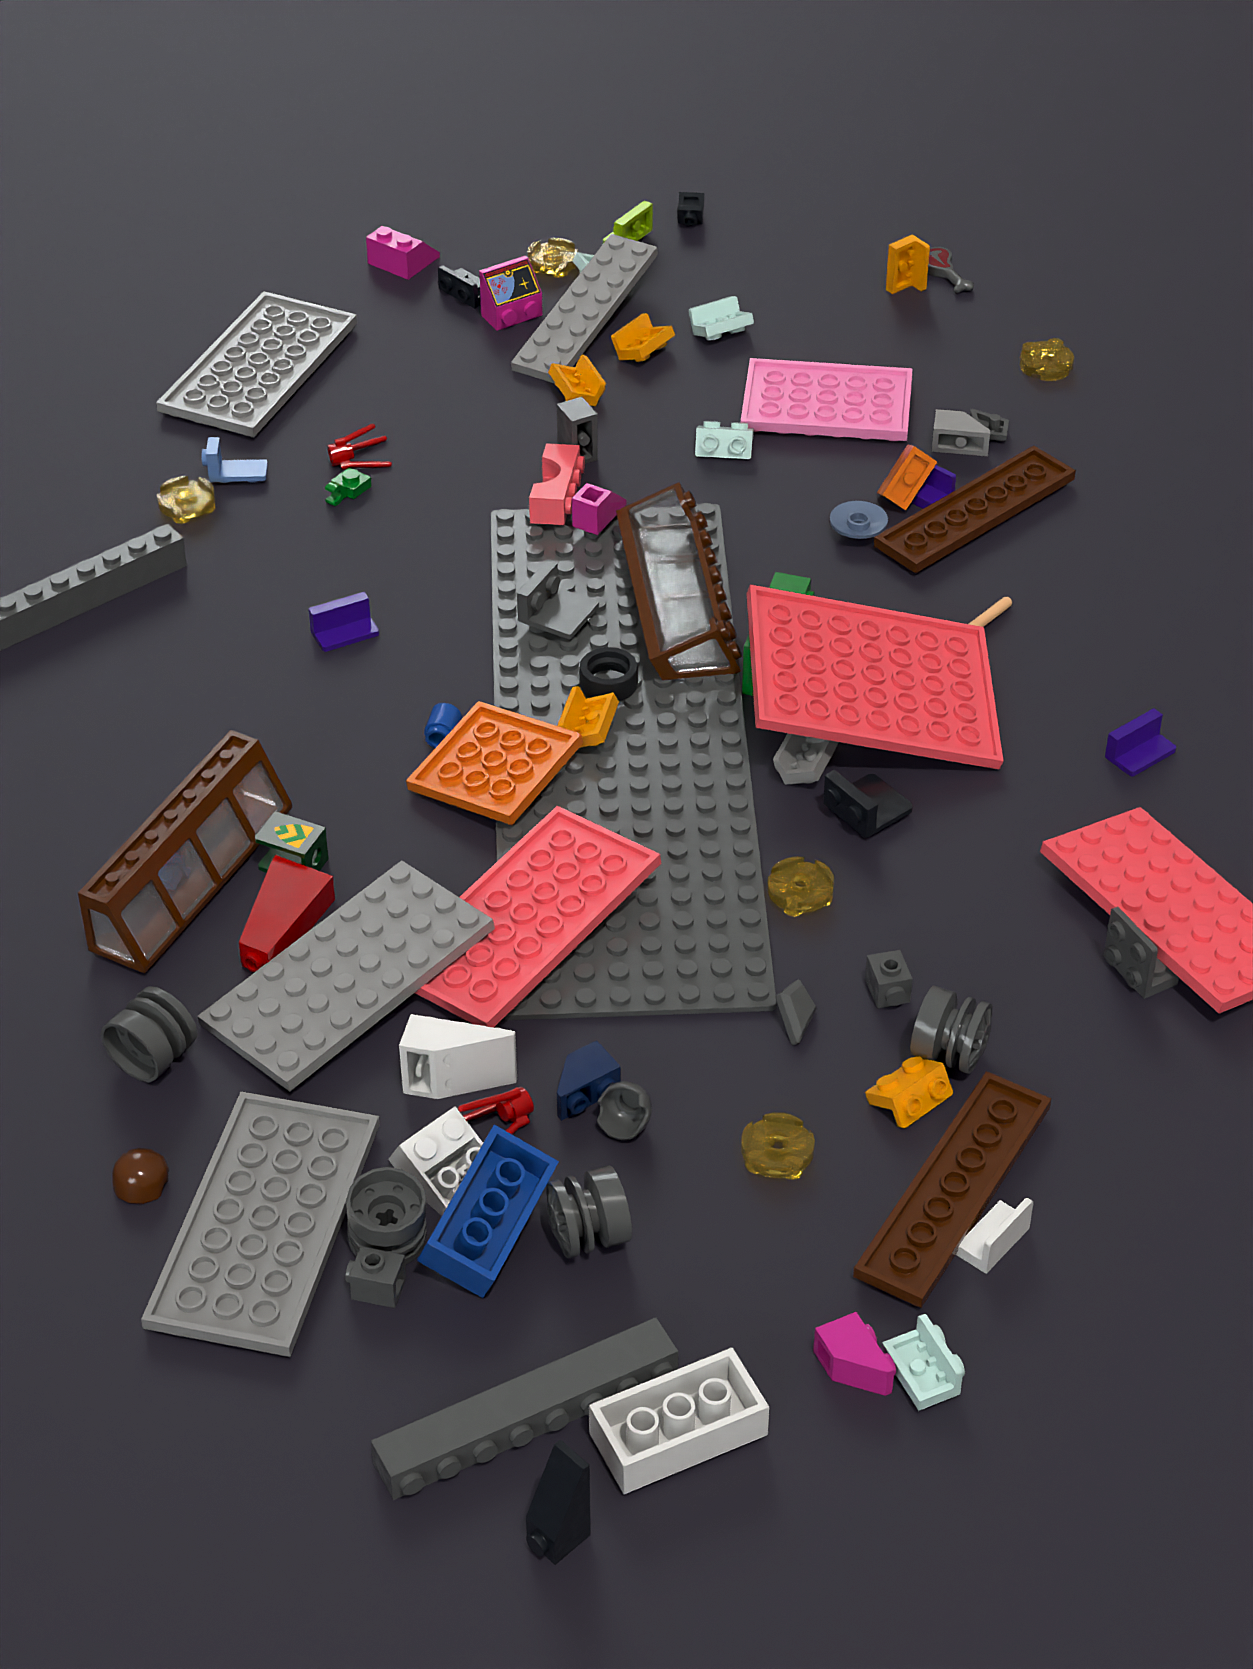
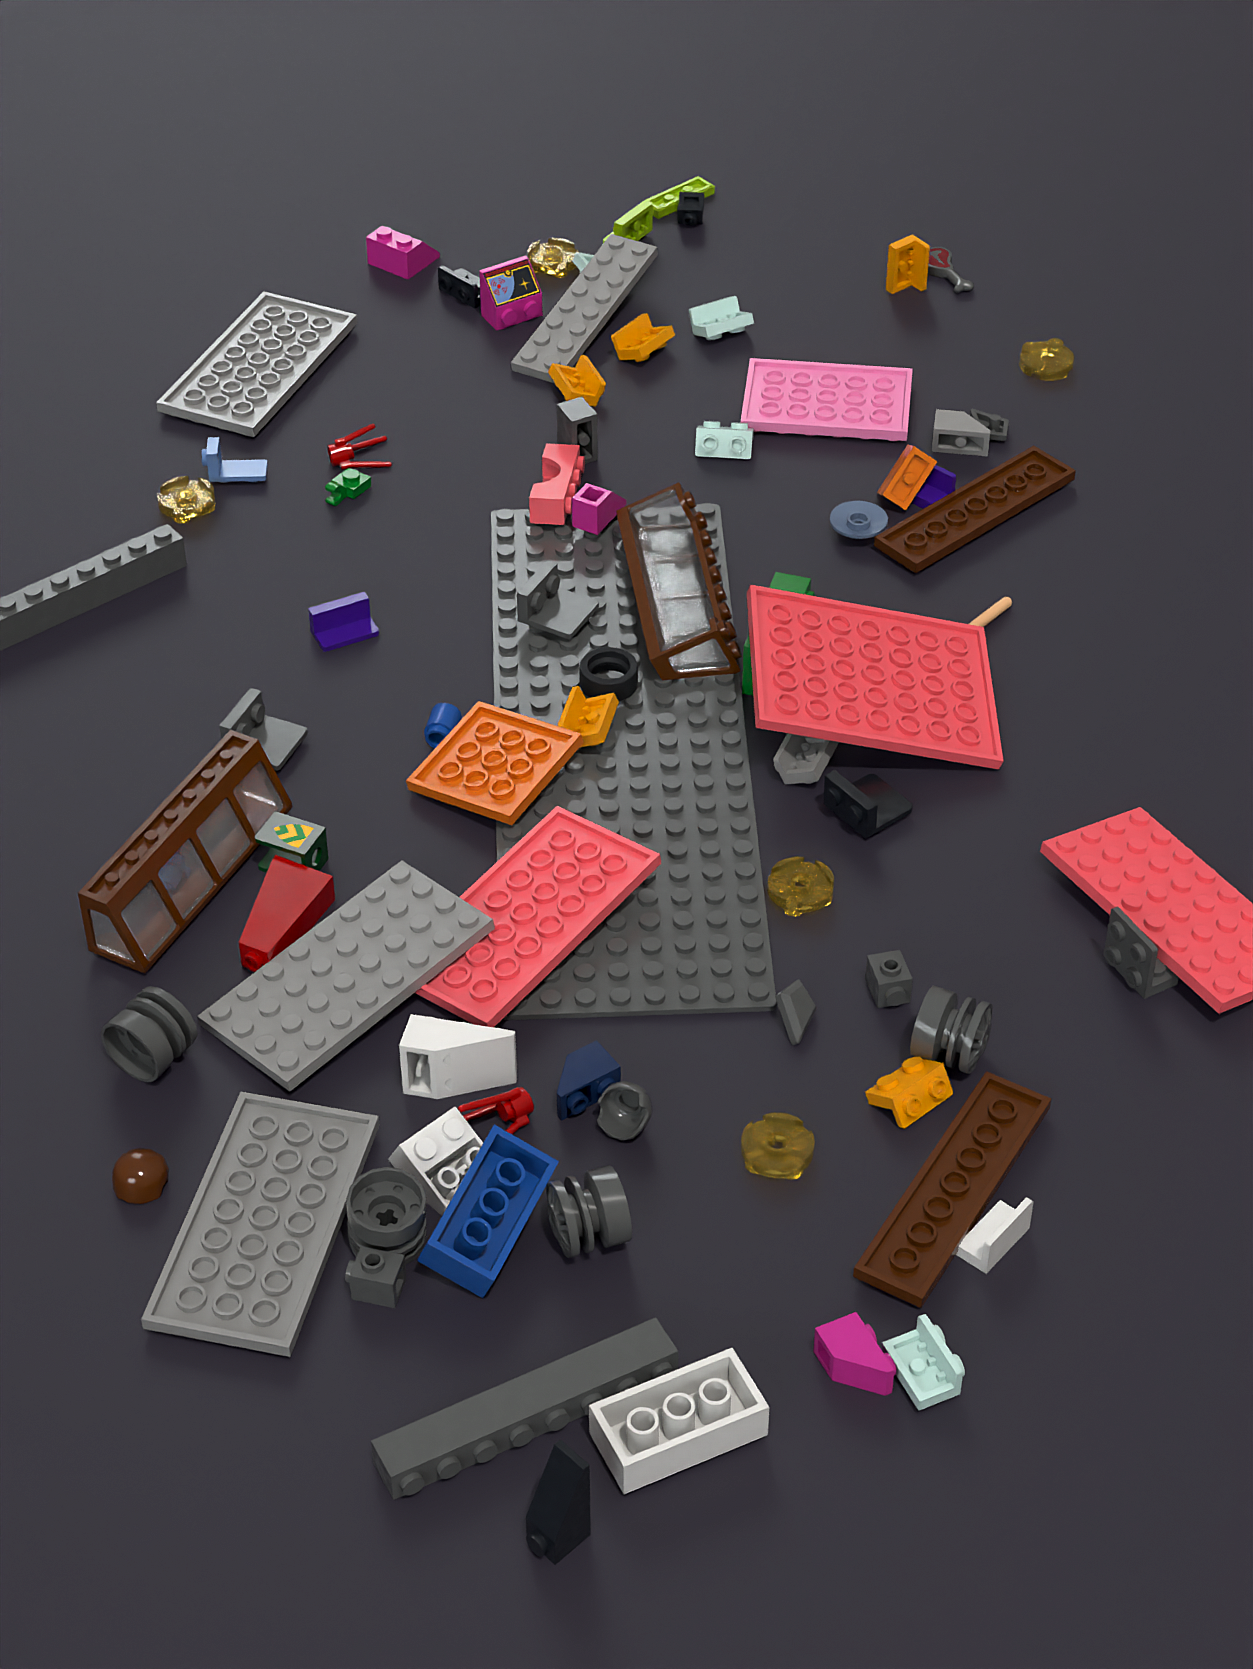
dark purple panel [1105,708,1176,777] -> none
none -> bracket [219,688,308,770]
none -> lime tile [642,176,715,219]

